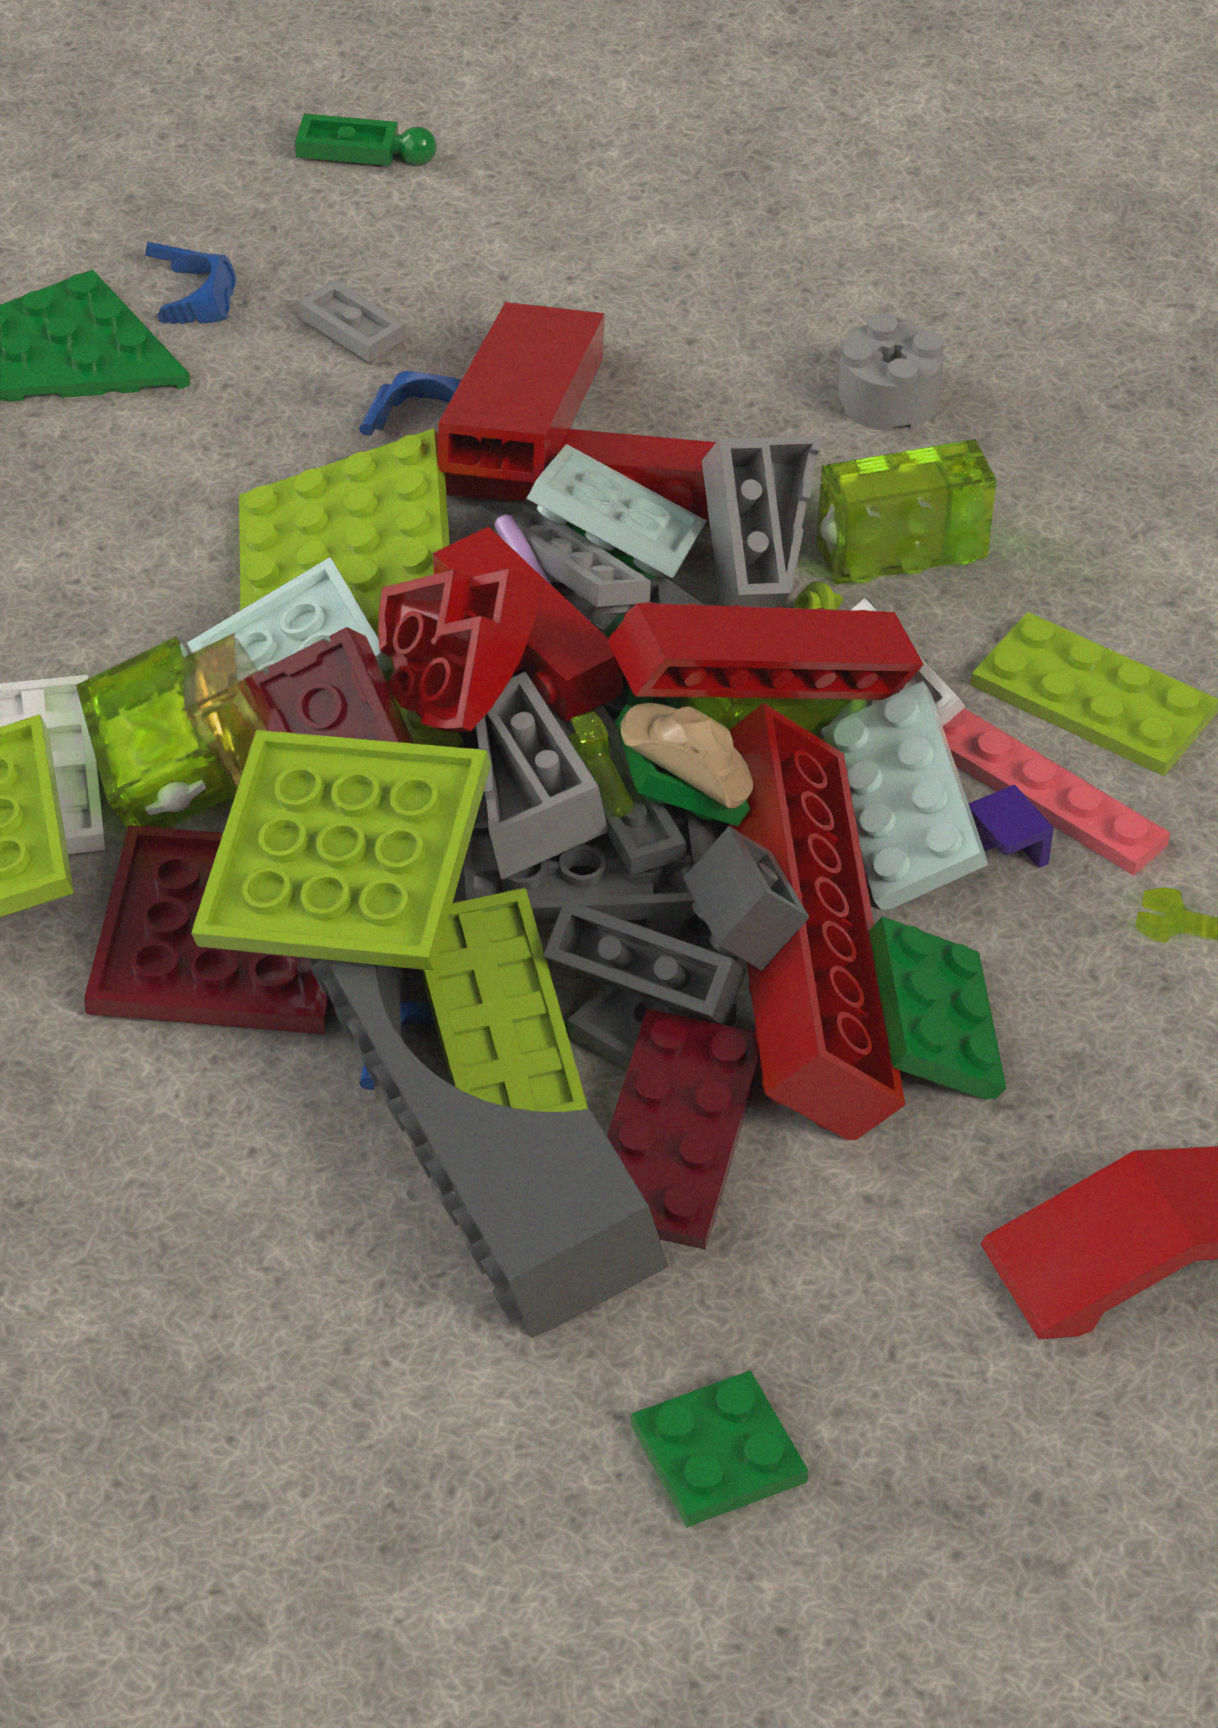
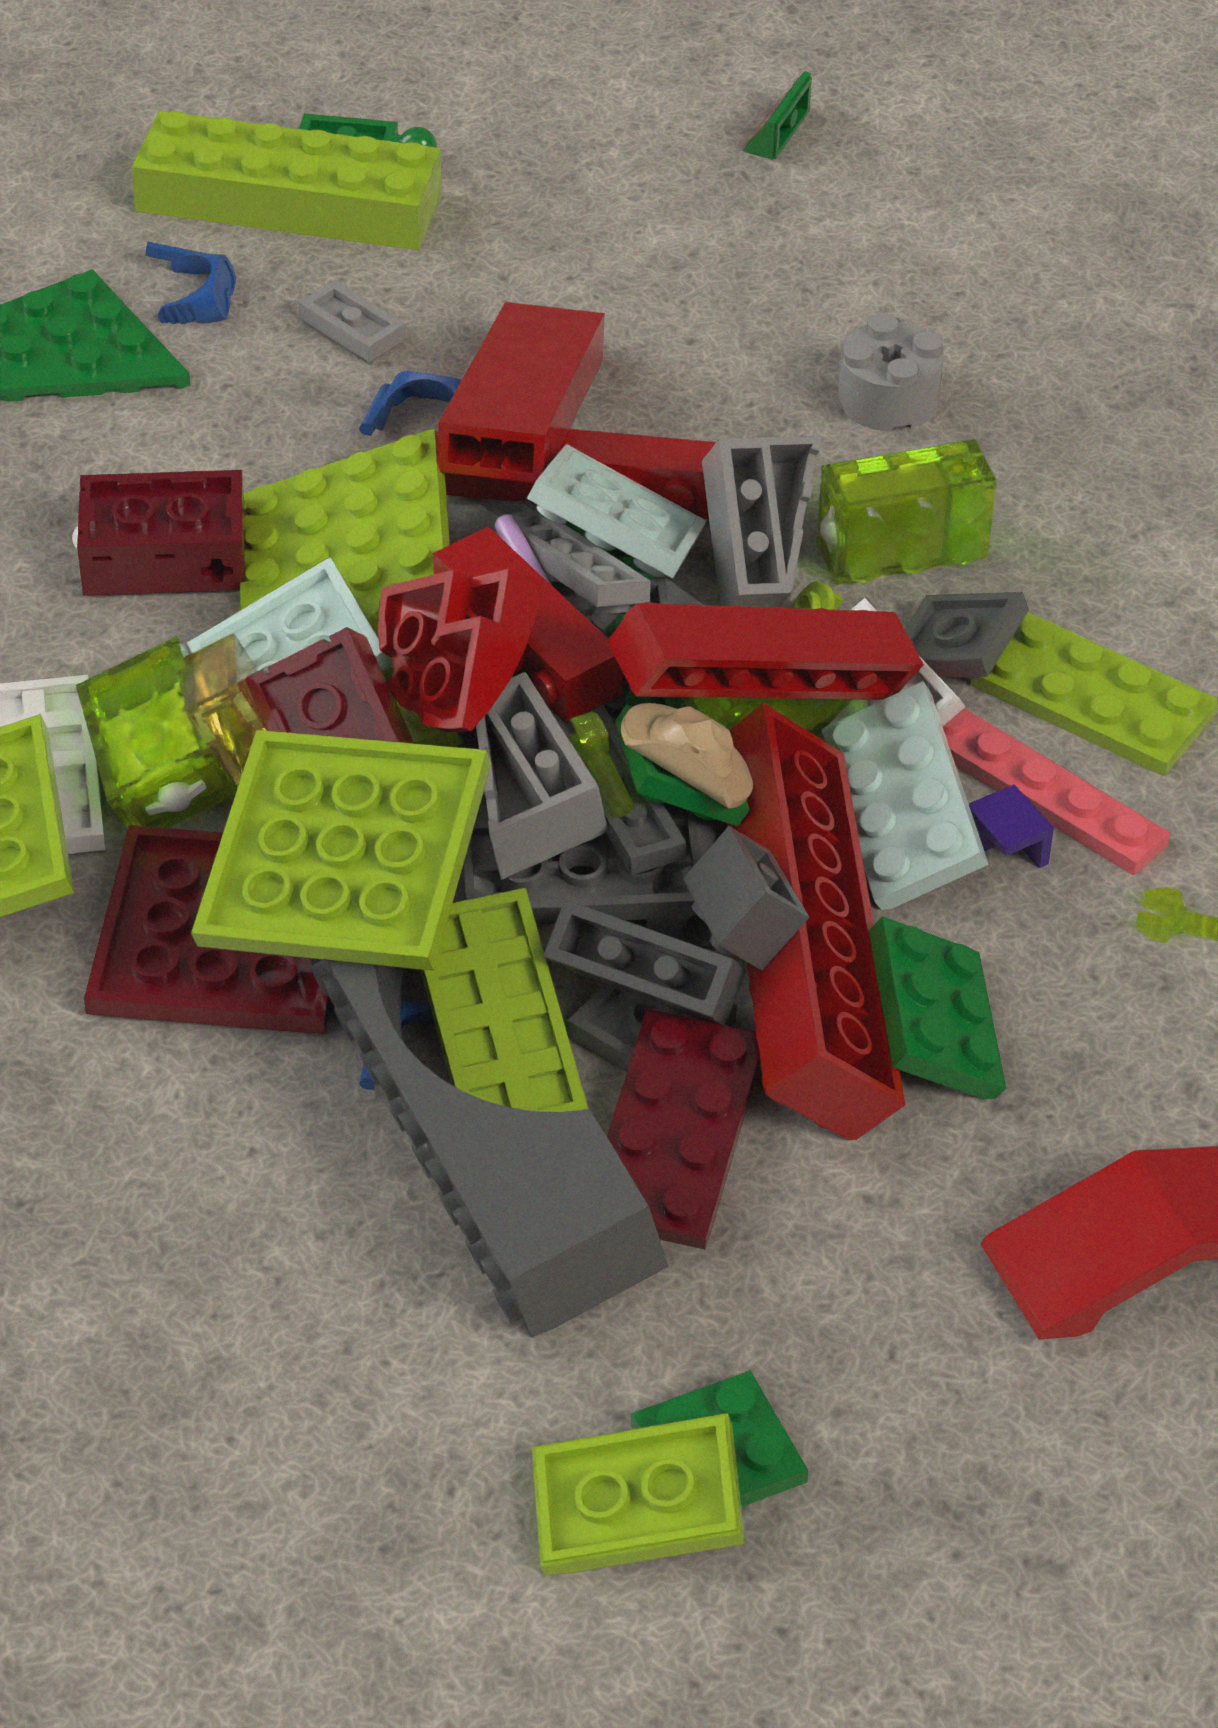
none -> dark red piece [72,470,245,596]
none -> lime brick [131,110,442,251]
none -> lime tile [531,1413,745,1575]
none -> green slope [743,71,812,160]
none -> dark grey plate [904,592,1029,679]

